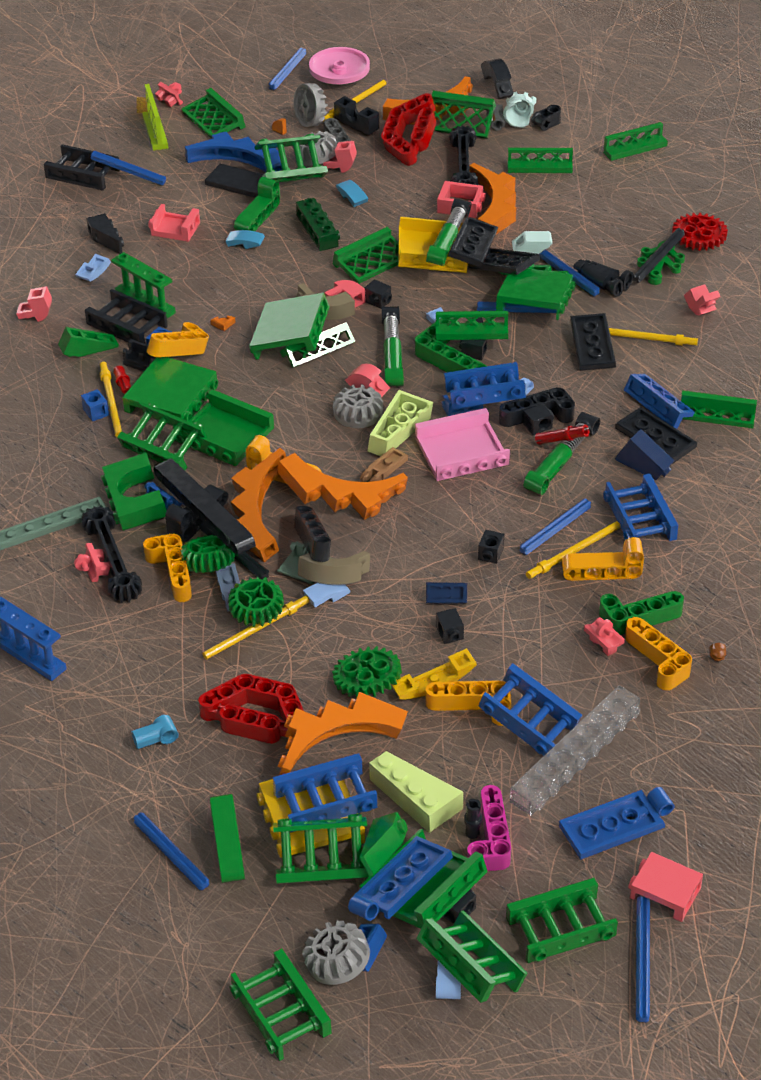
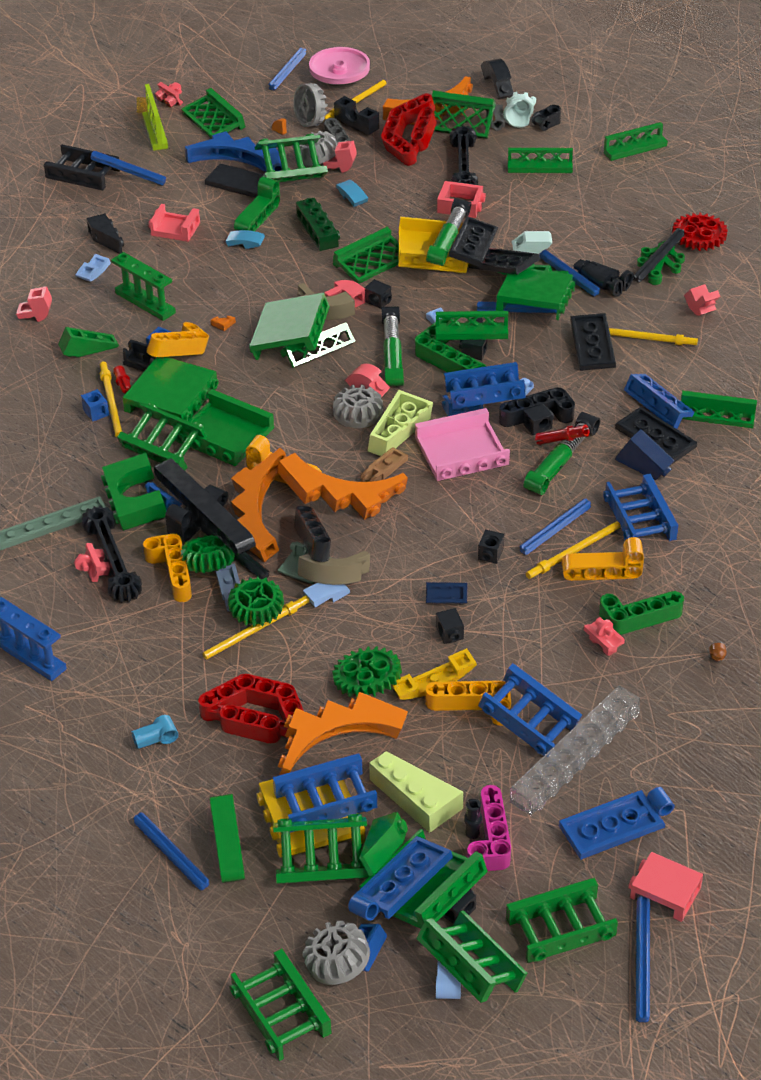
black fence [85,289,168,344] -> none
orange arch [469,163,516,235] -> none
light orange beam [625,617,692,691] -> none

